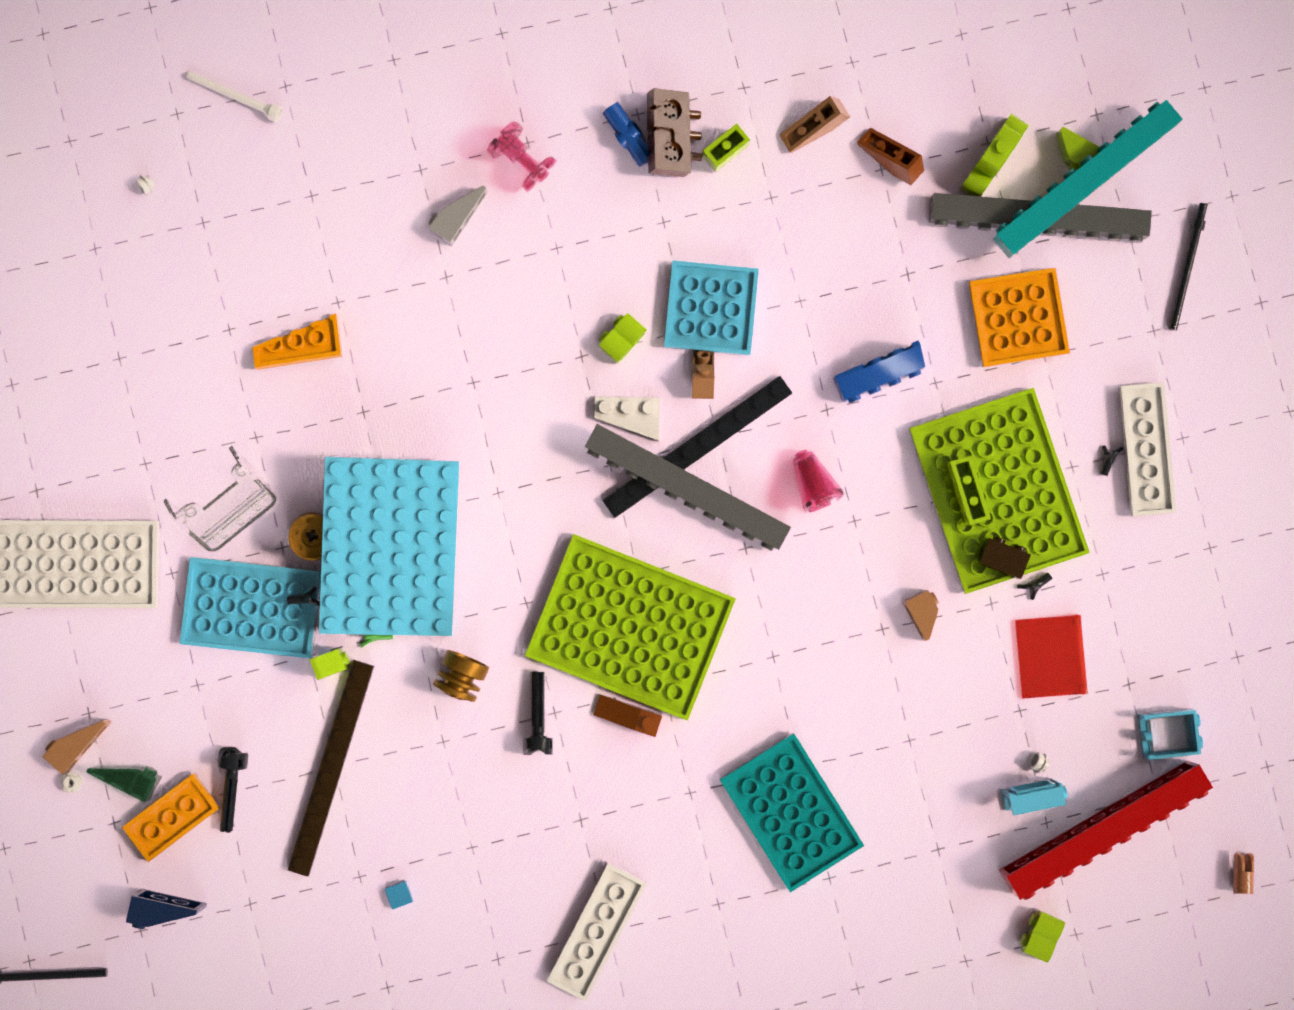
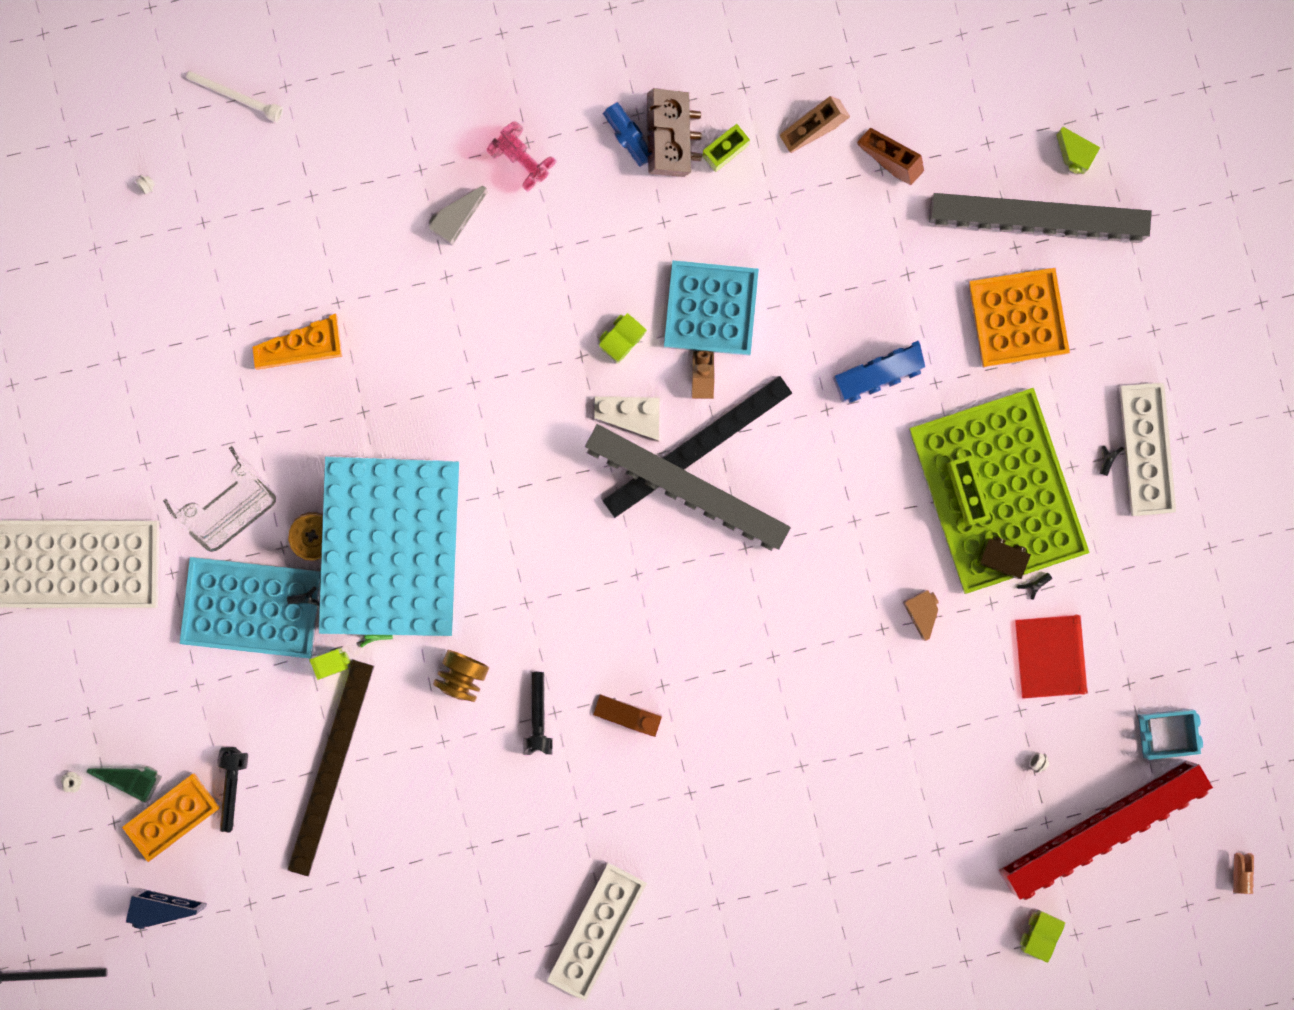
medium nougat slope [42,719,112,774] -> none
dark azure tile [385,881,414,910] -> none
lime plate [525,534,736,721] -> none
teal plate [720,733,865,893] -> none
clear pink cone [793,449,845,512] -> none
lime brick [960,113,1029,196] -> none
teal brick [993,99,1183,259] -> none
medium azure window [1001,778,1068,815] -> none
black bar [1168,203,1208,331] -> none

